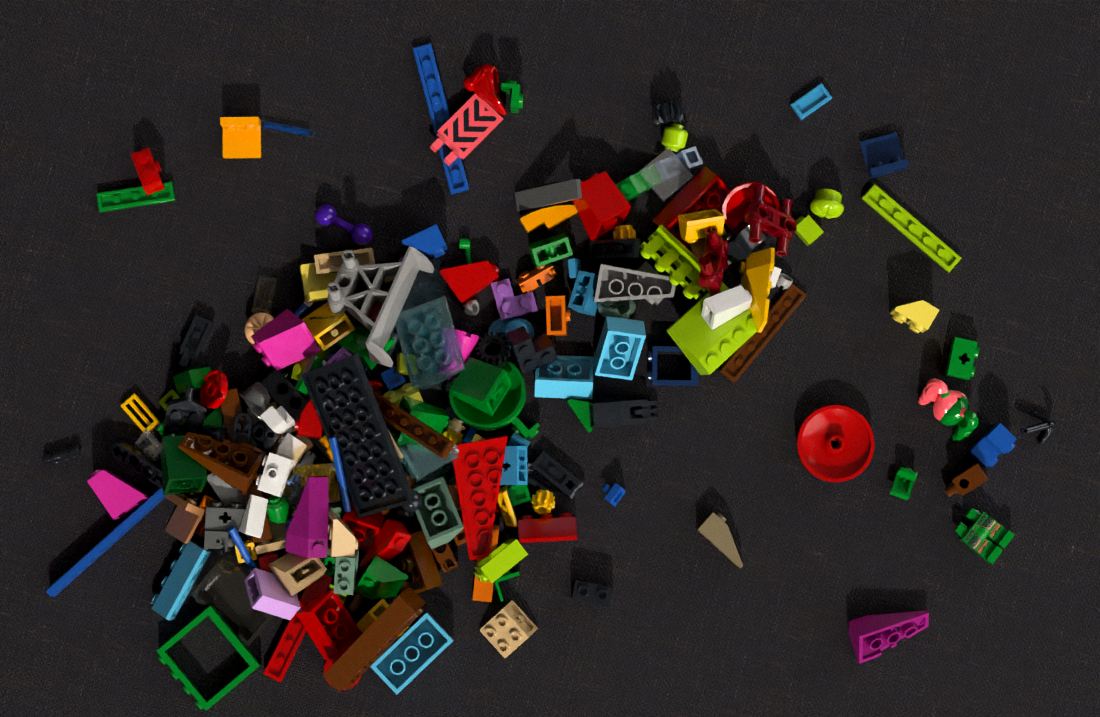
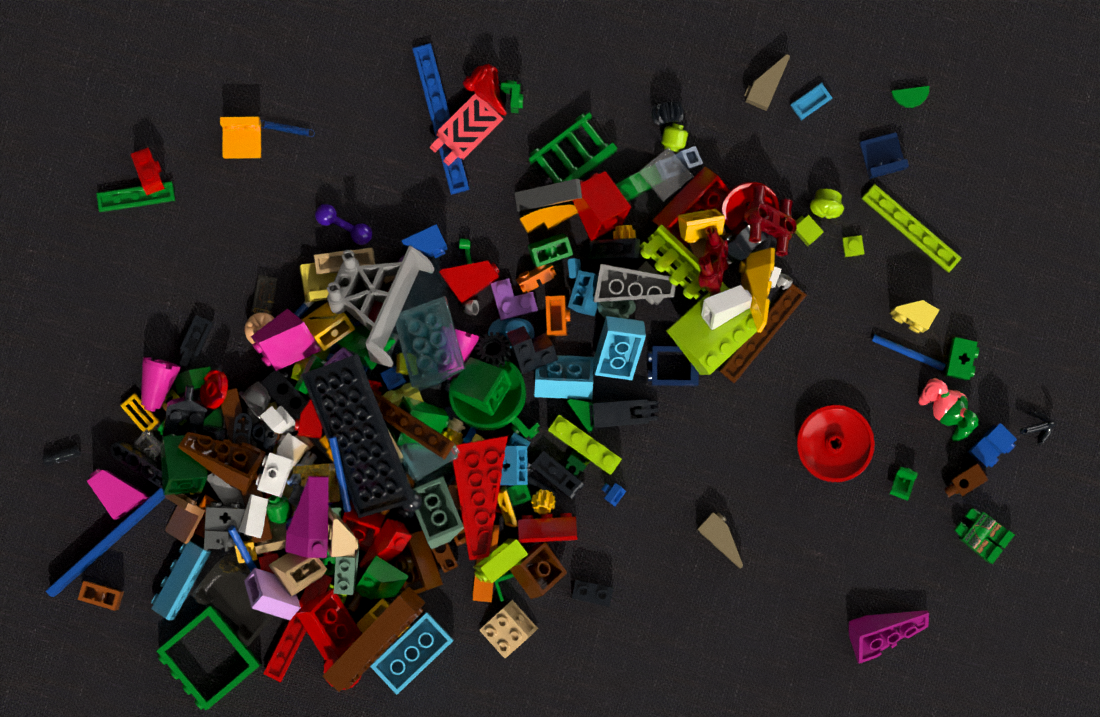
none -> dark orange brick [78,581,124,611]
none -> dark pink cone [141,357,181,412]
none -> reddish brown brick [509,542,567,599]
none -> green fence [529,112,618,184]
none -> lime brick [548,415,622,475]
none -> dark green tile [565,450,590,476]
none -> dark tan slope [744,55,790,111]
none -> lime plate [842,235,864,257]
none -> blue bar [872,334,946,371]
none -> green tile [891,86,929,108]

